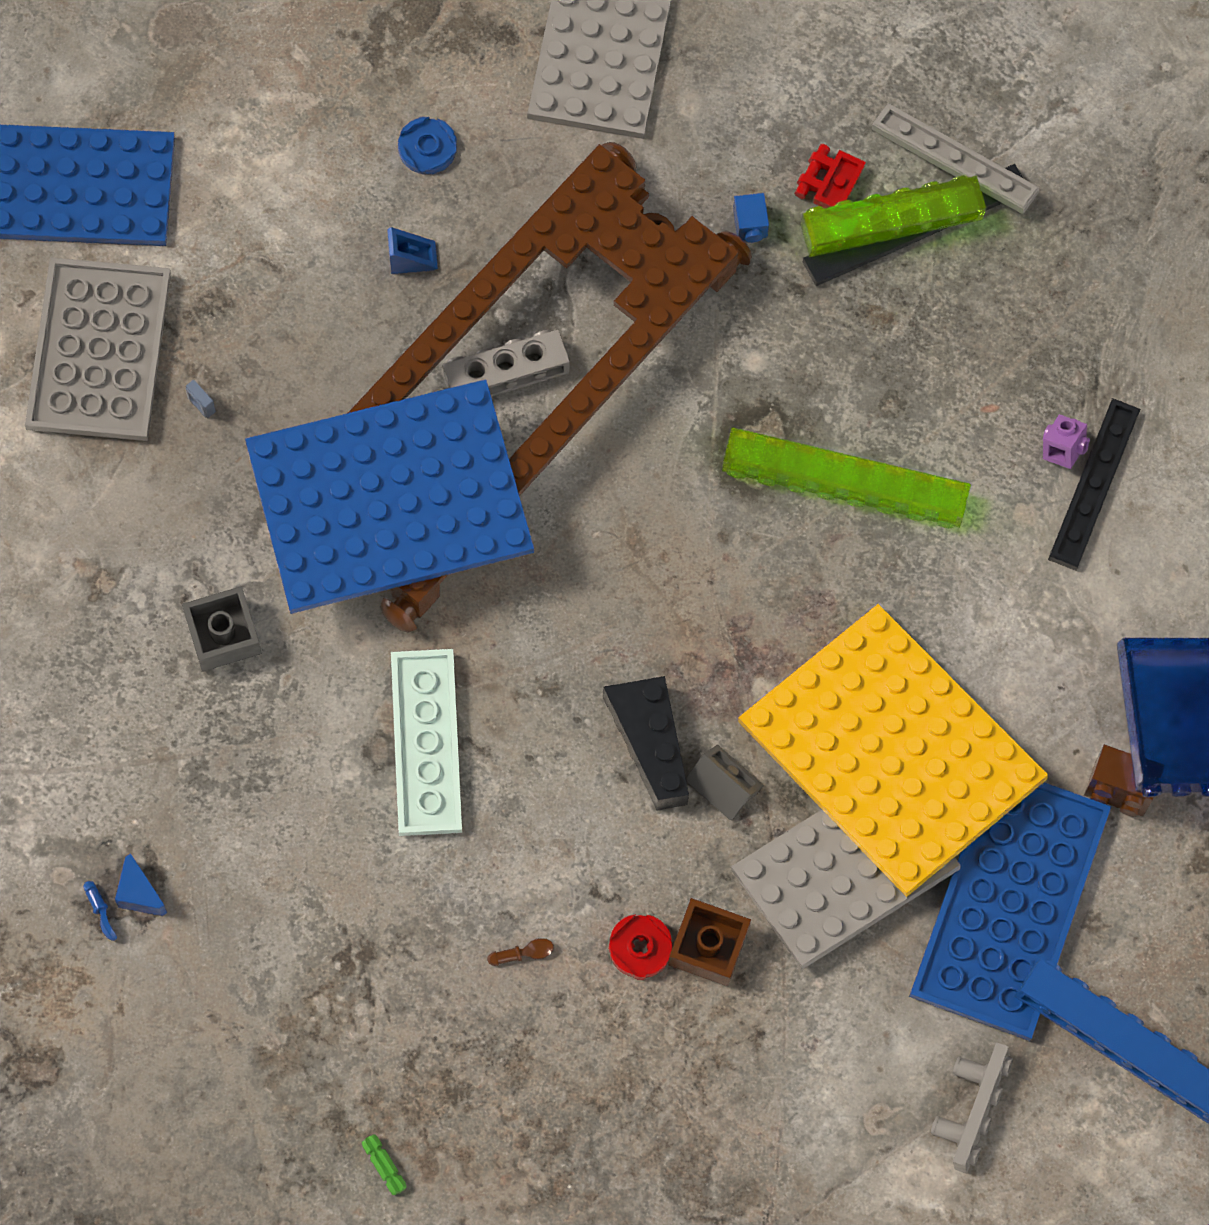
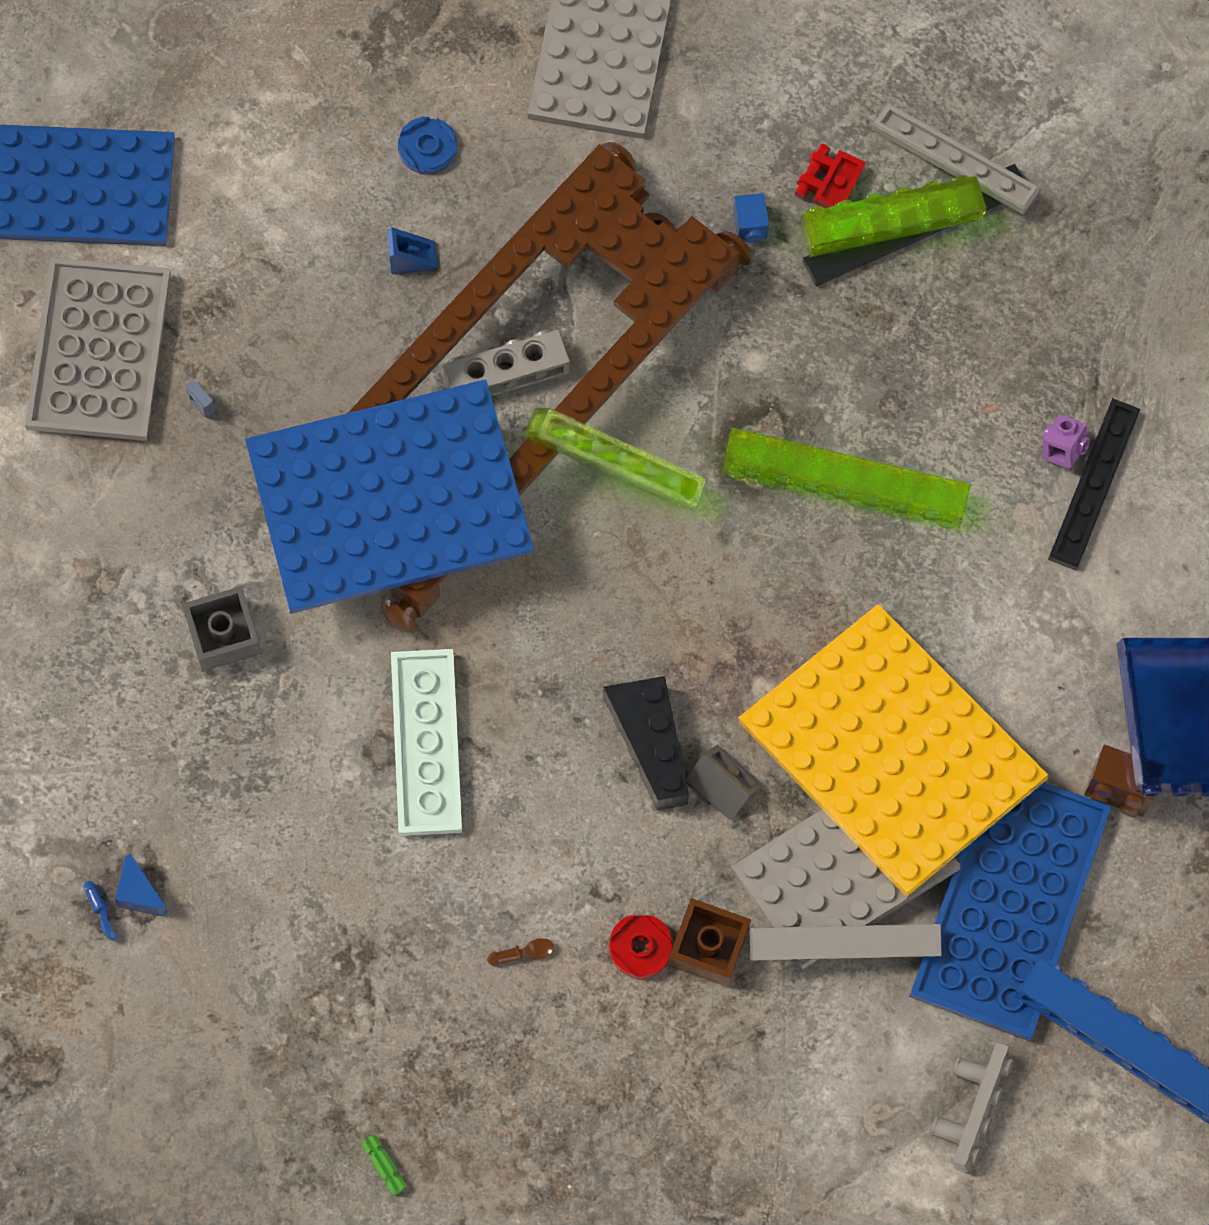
none -> clear neon green brick [524,408,706,507]
none -> light grey tile [750,924,941,961]

